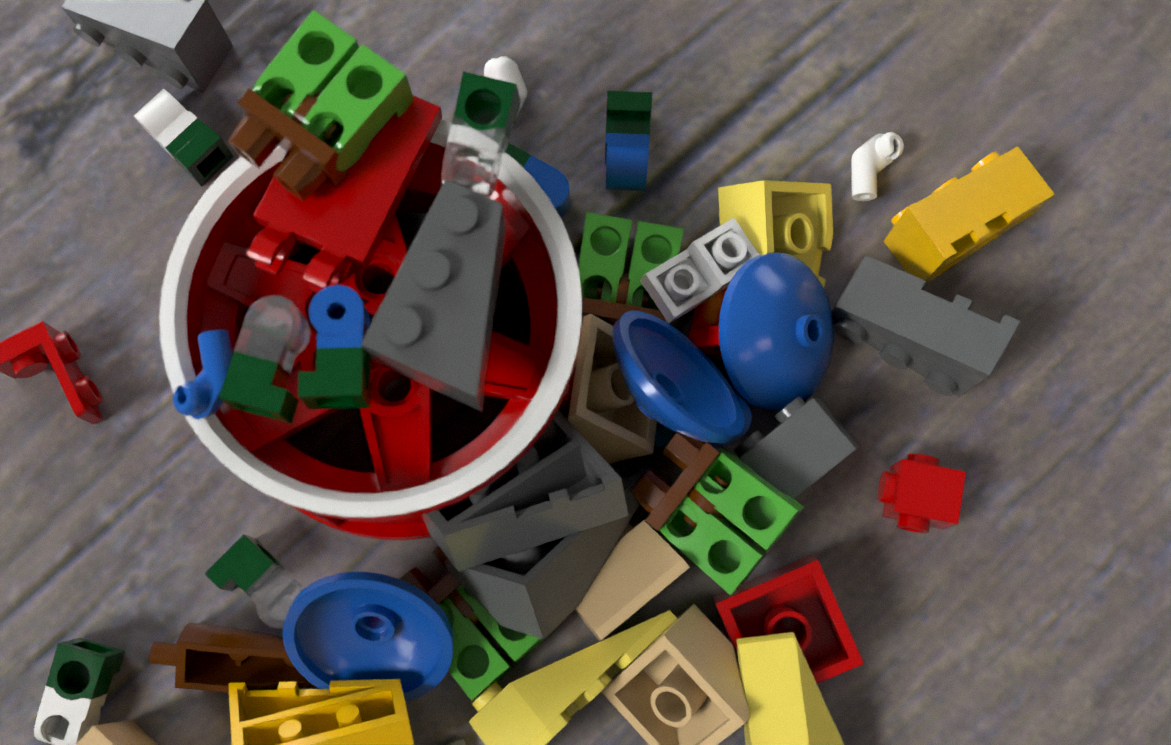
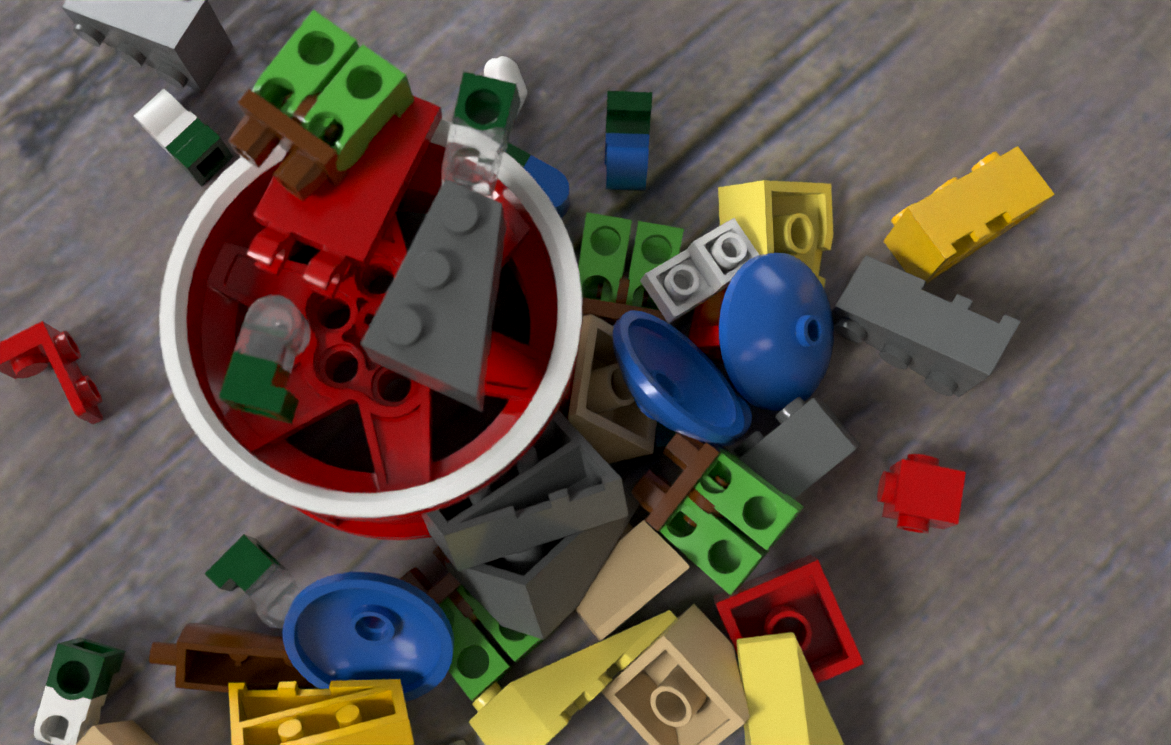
blue arm [173,330,233,419] -> none
leg [298,285,371,409] -> none
white arm [851,132,904,201] -> none

